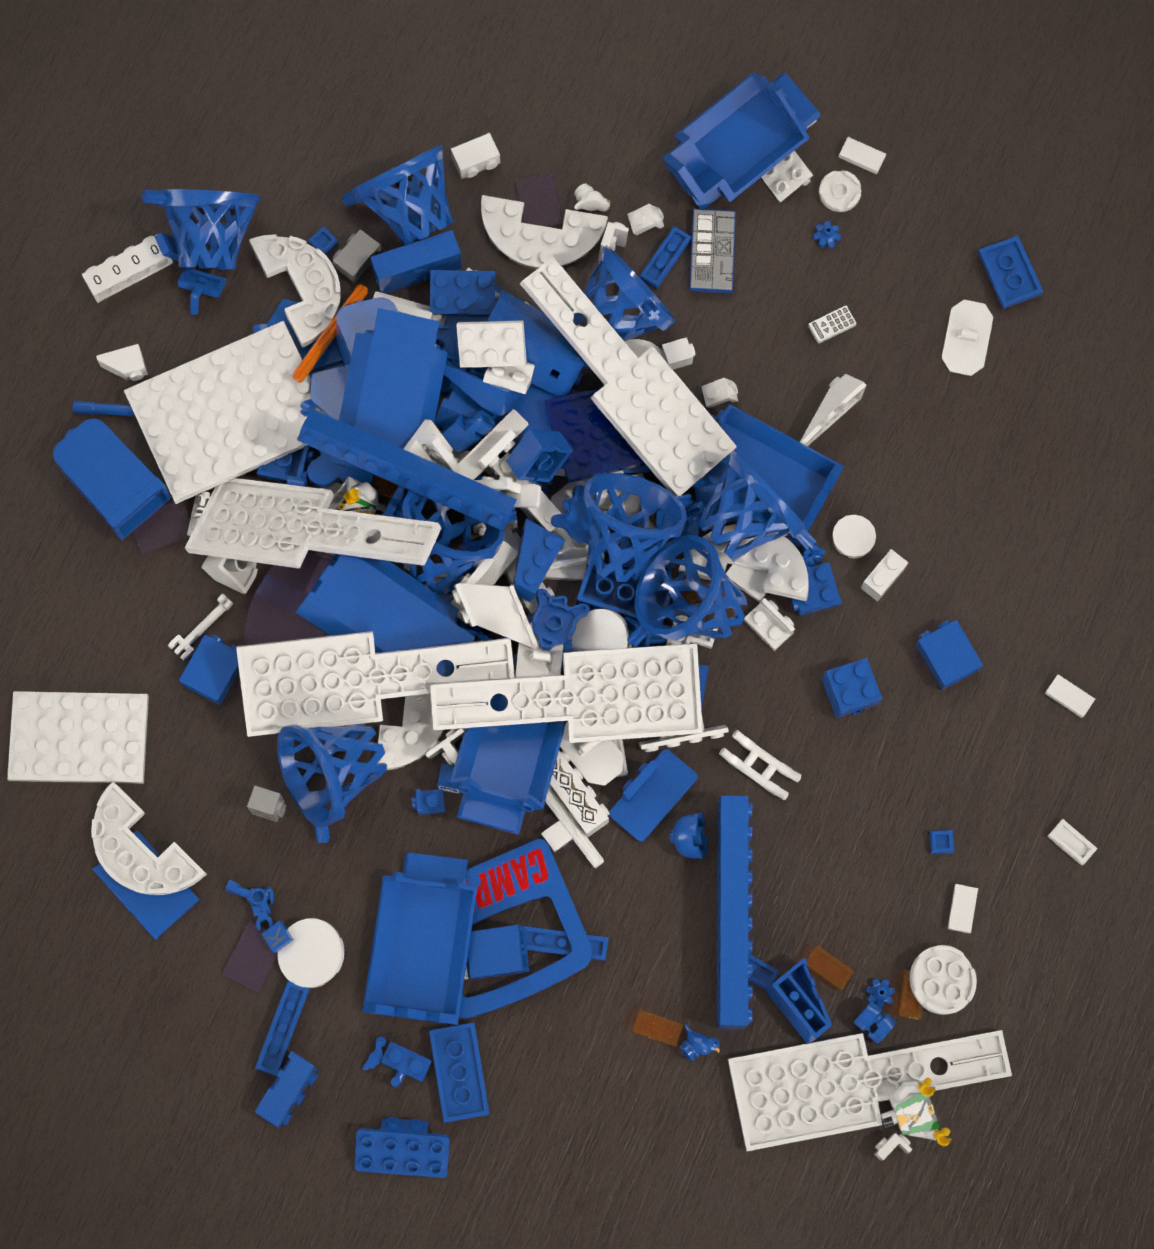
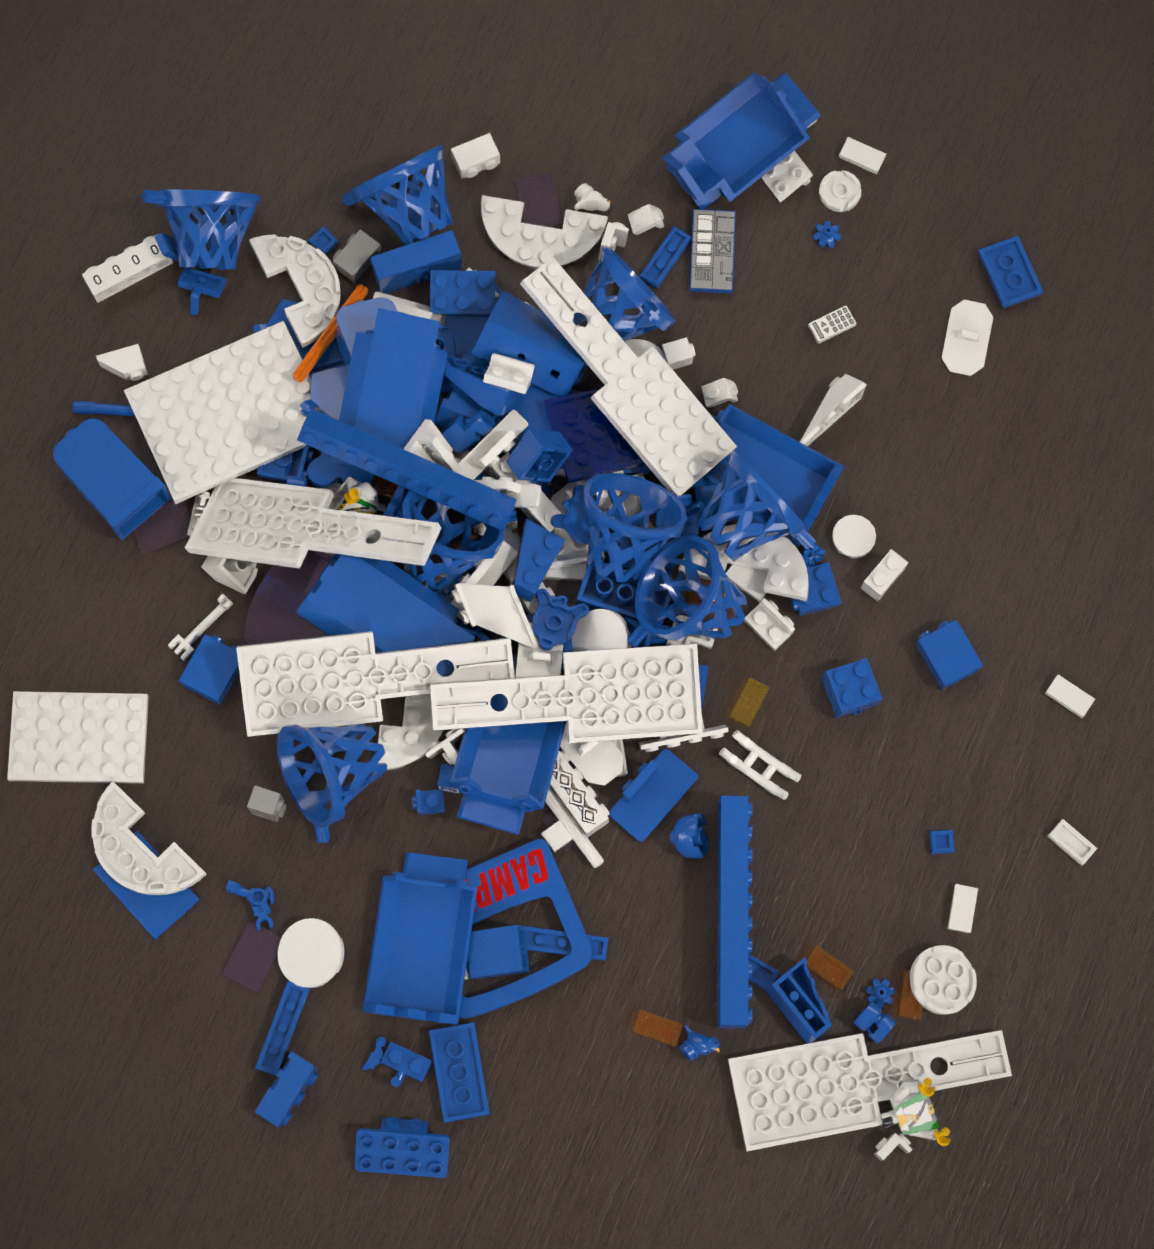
blue tile [262,921,294,953] -> none
white plate [457,321,527,367] -> none
none -> clear yellow plate [730,678,770,727]

